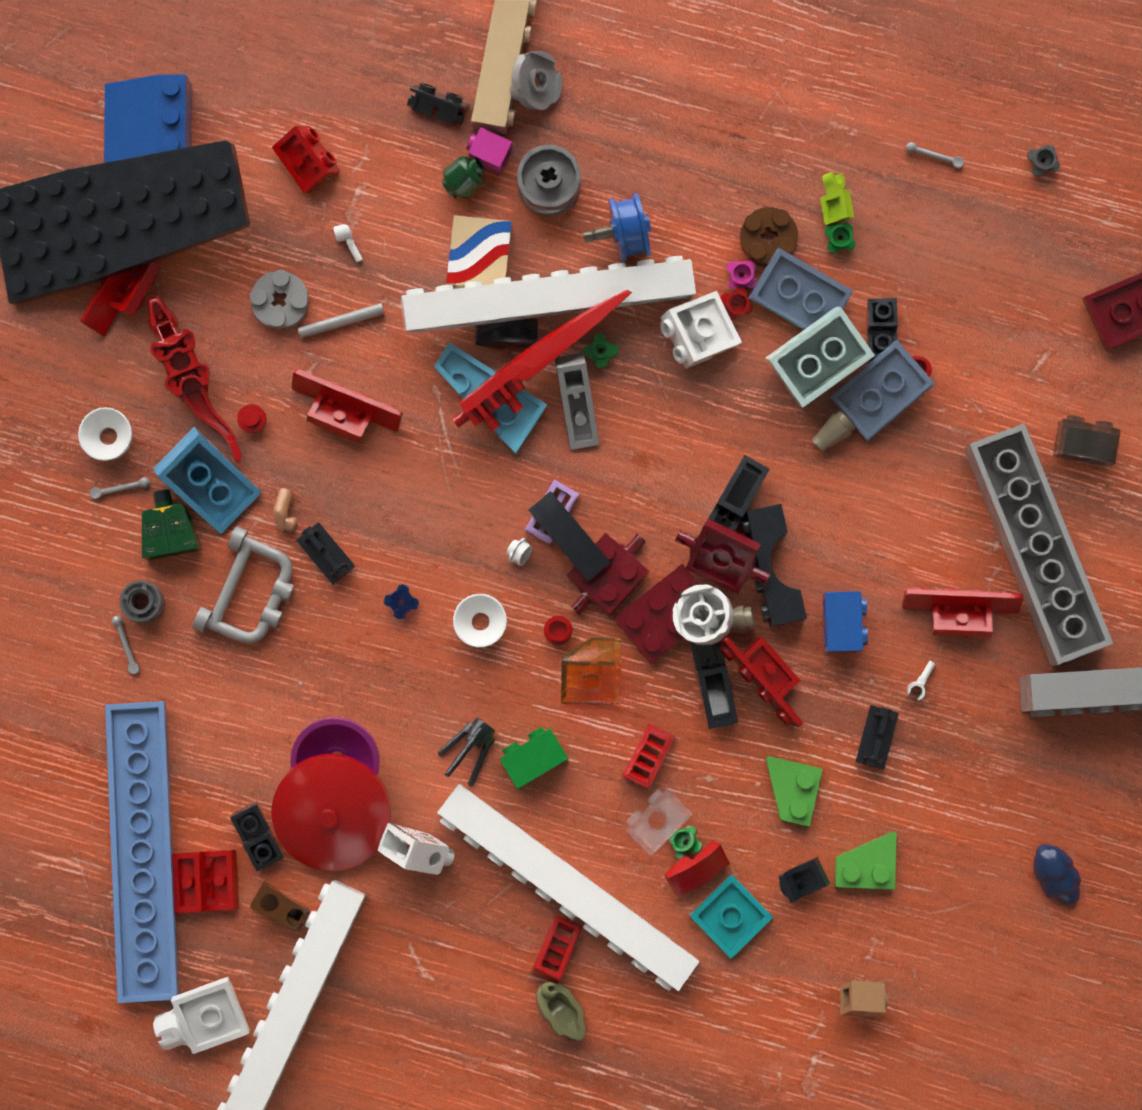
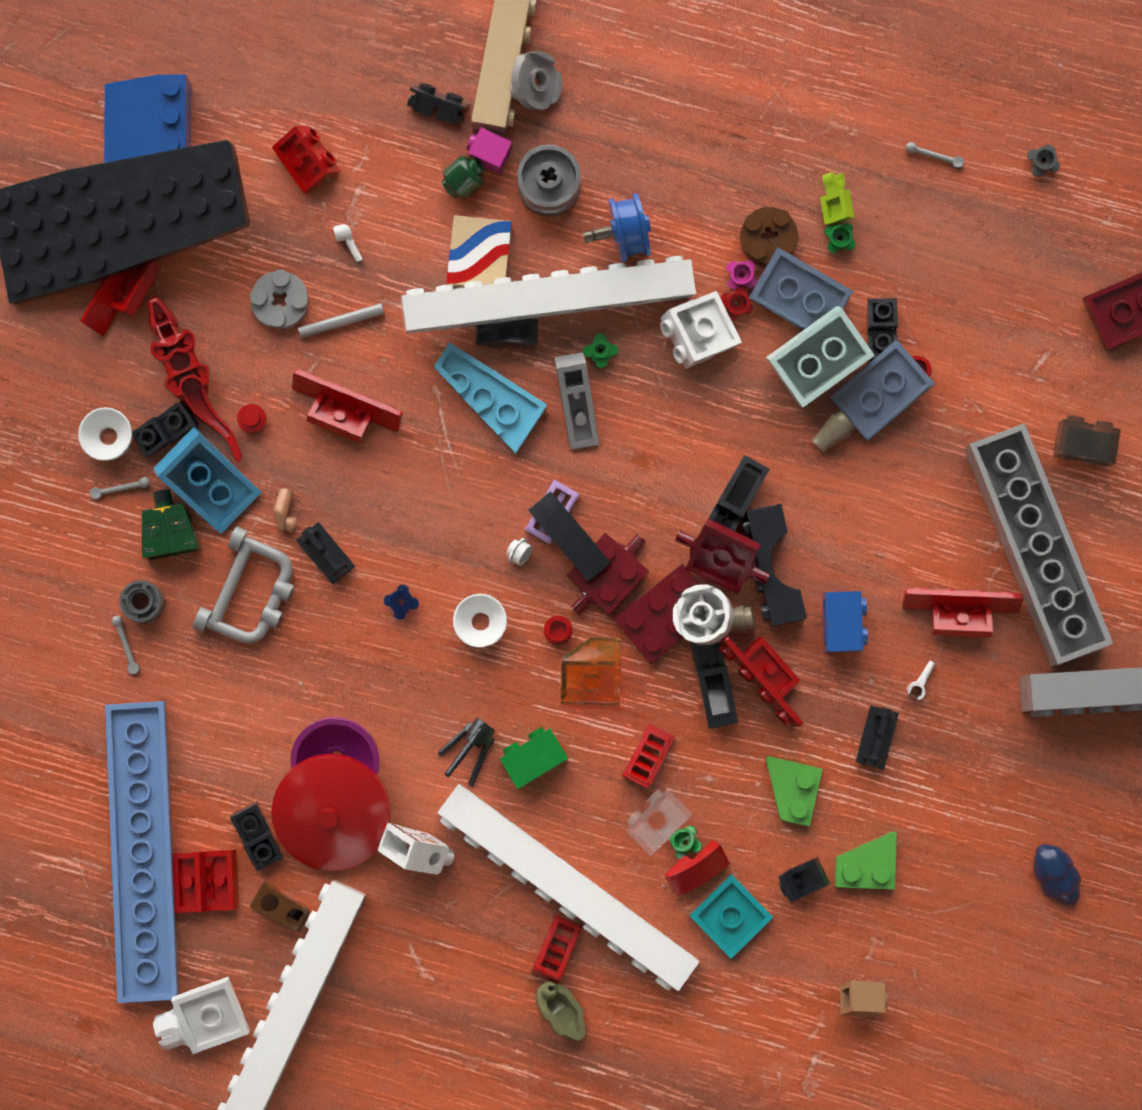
red piece [452,290,632,432] -> none
none -> black slope [132,401,199,458]

